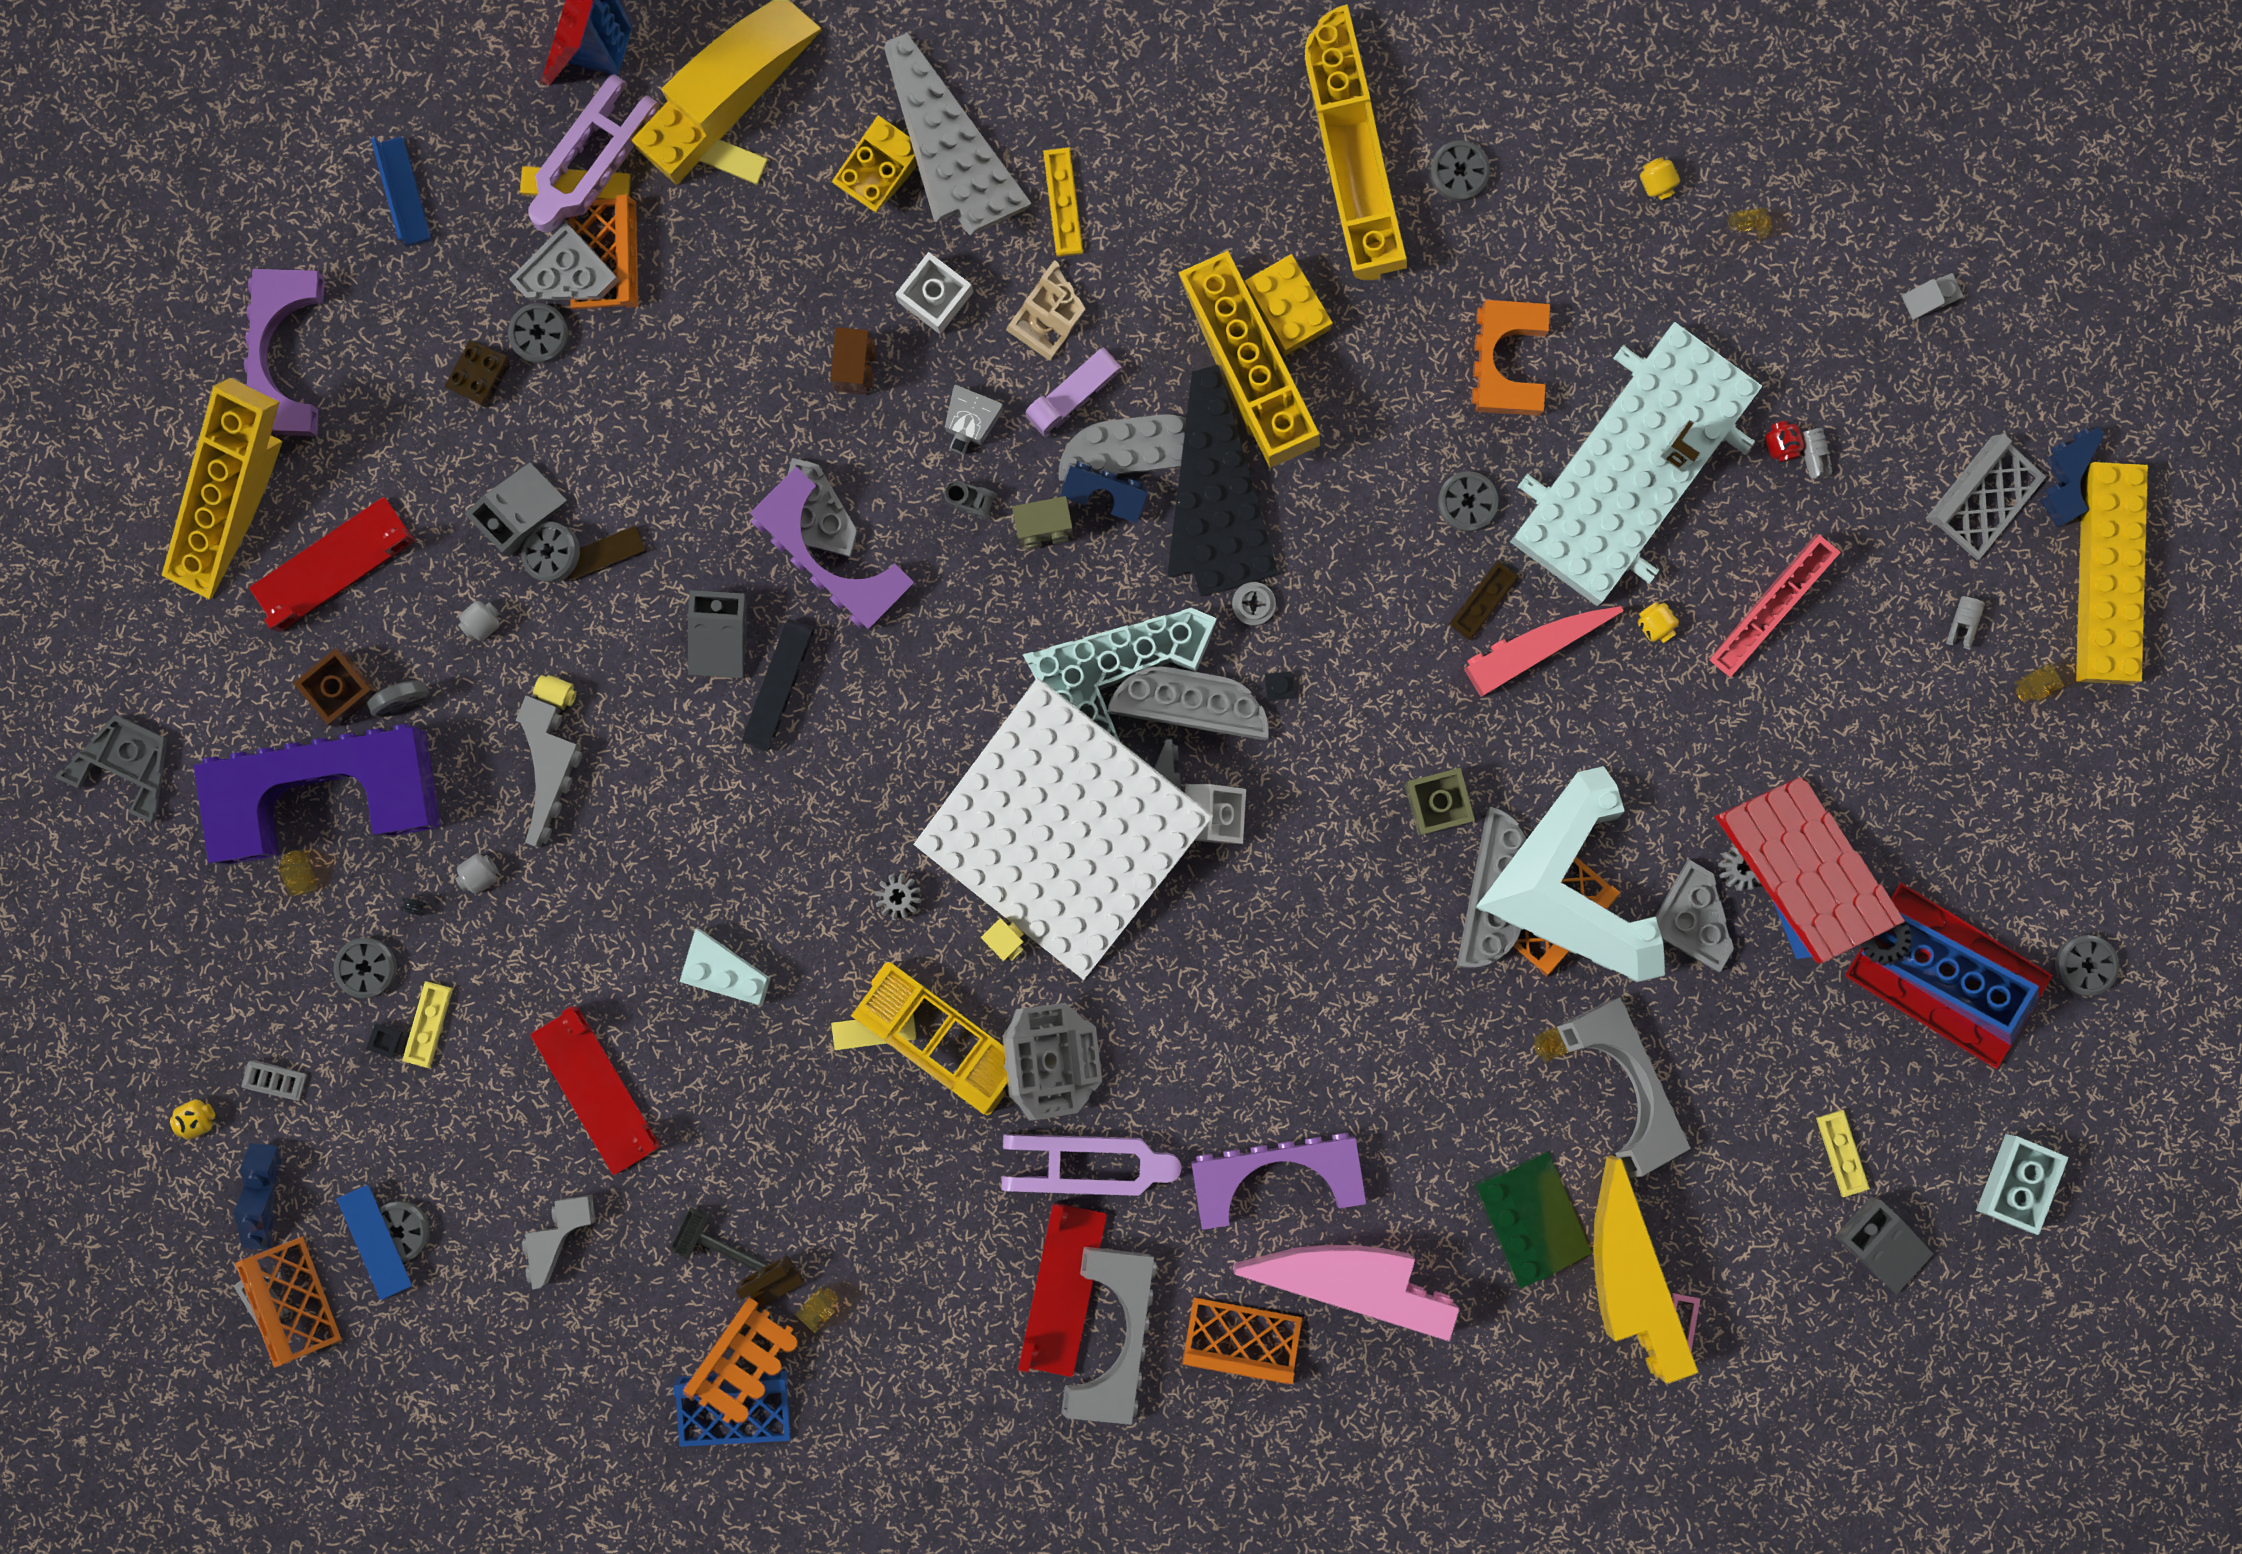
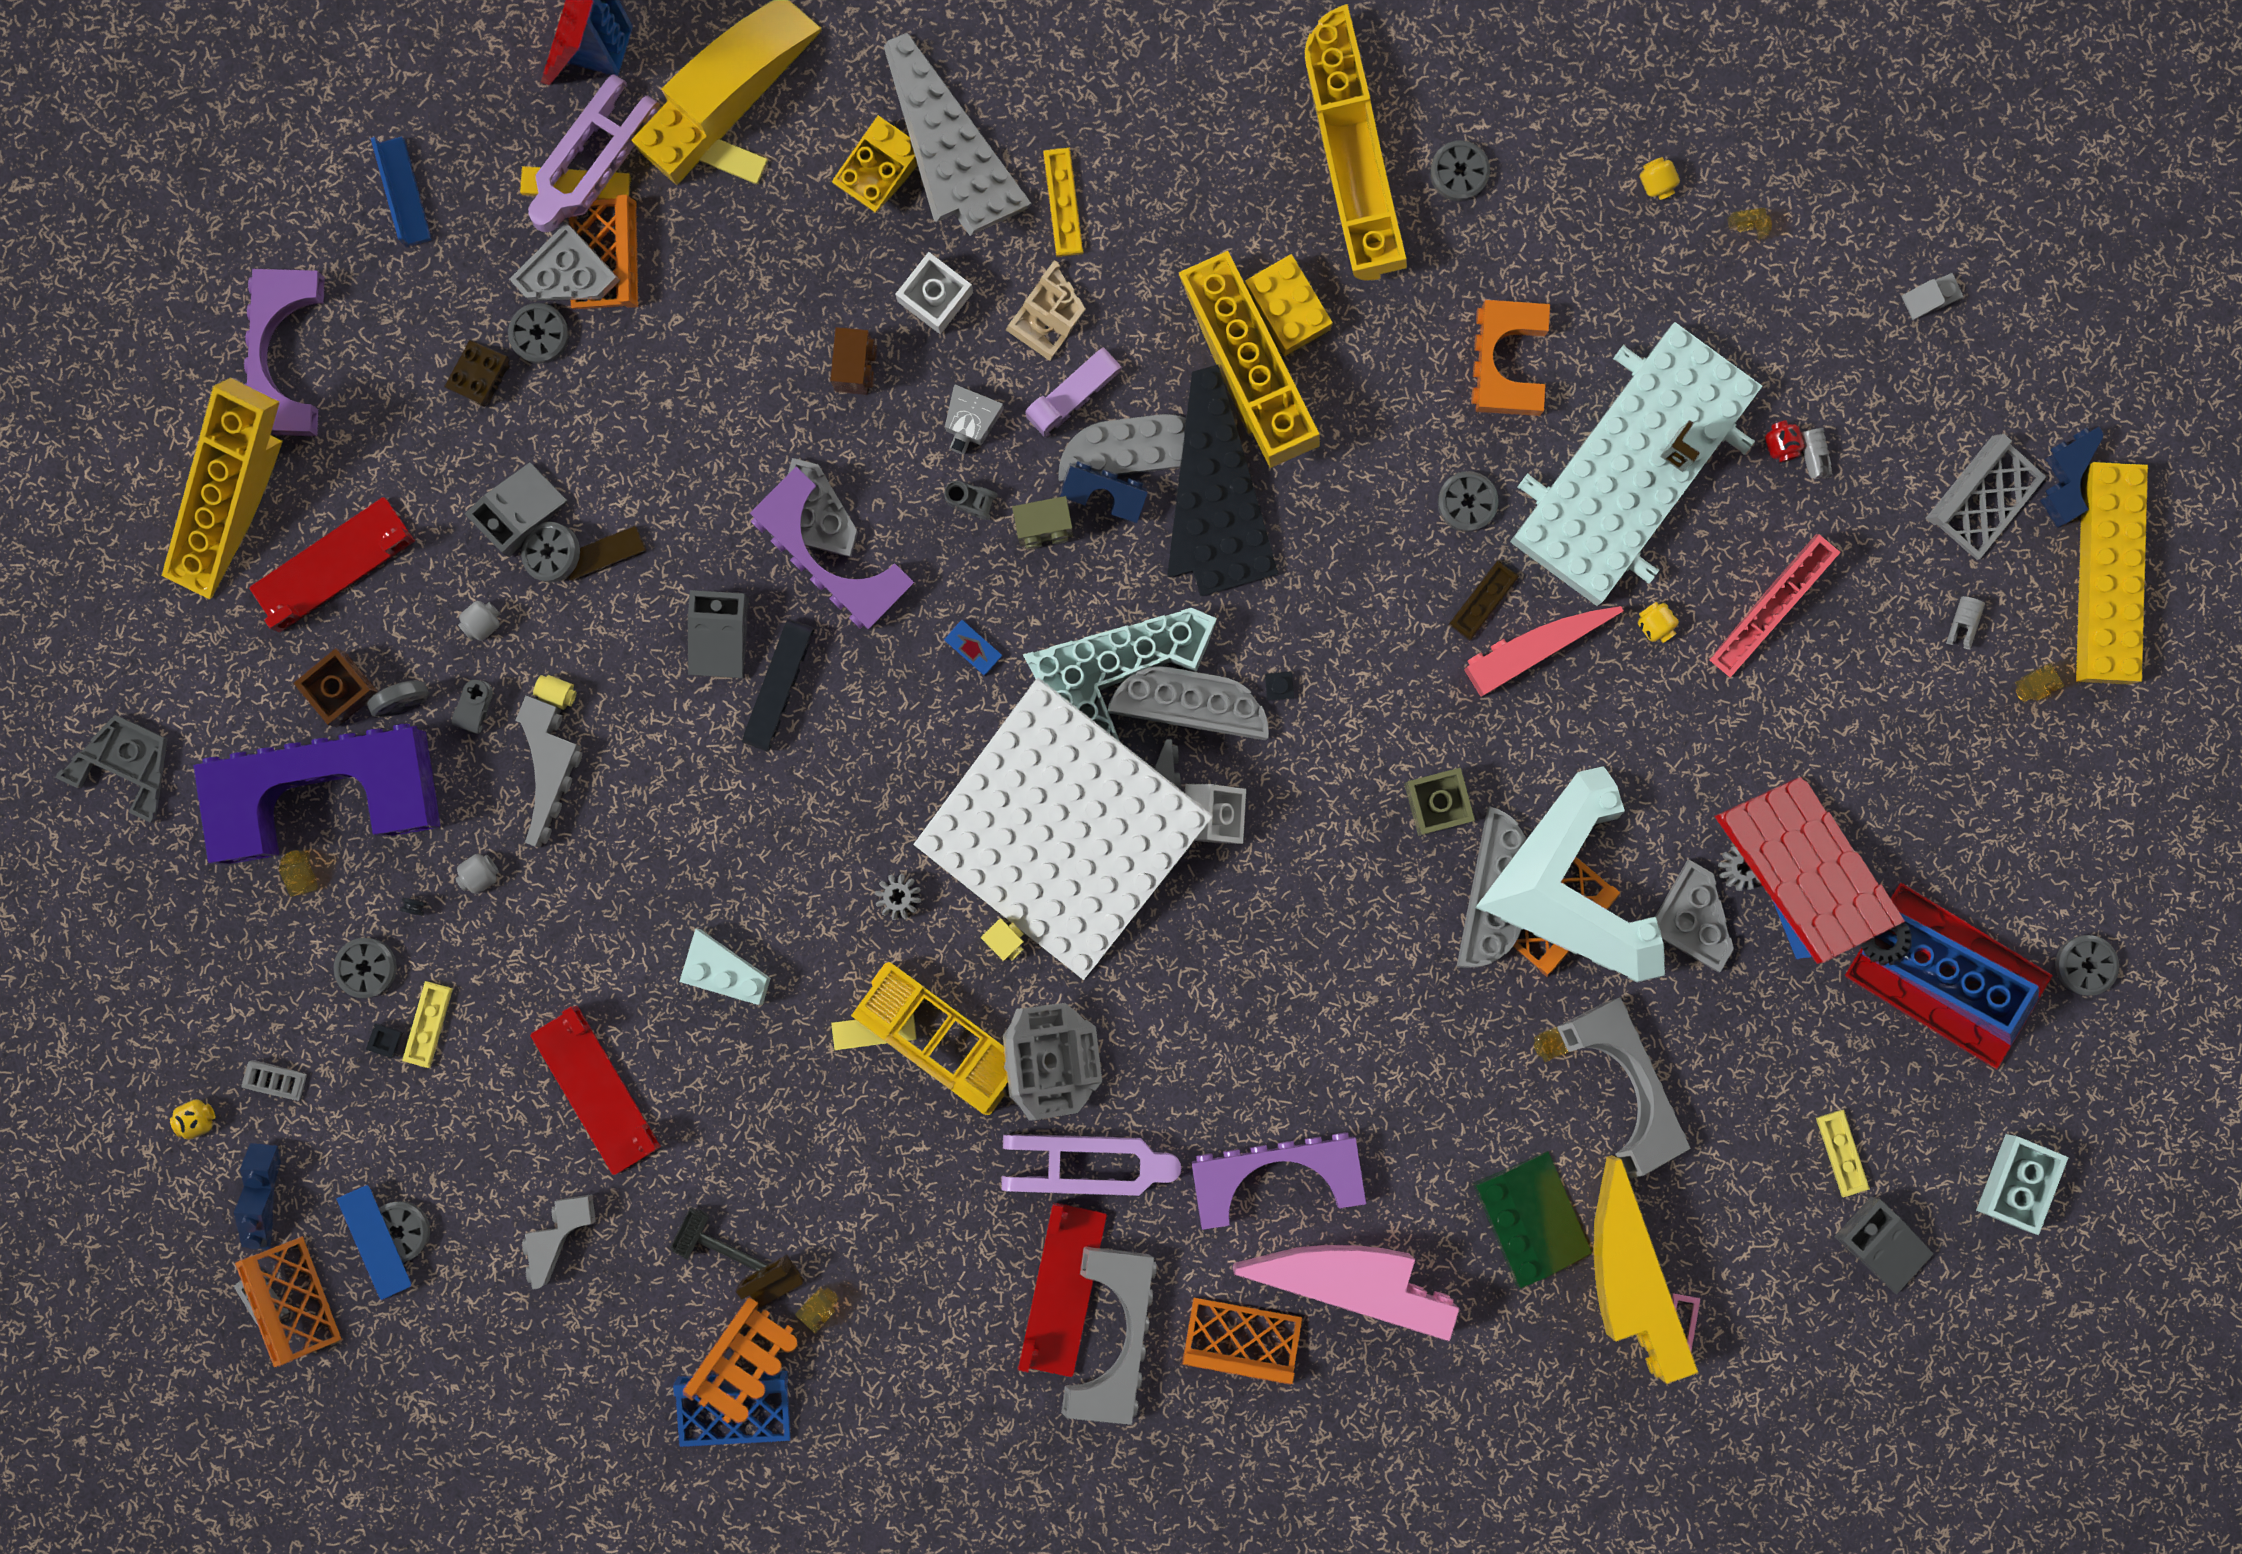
light grey gear [1232,582,1276,626] -> none
none -> dark grey piece [452,680,493,734]
none -> blue tile [944,620,1002,676]

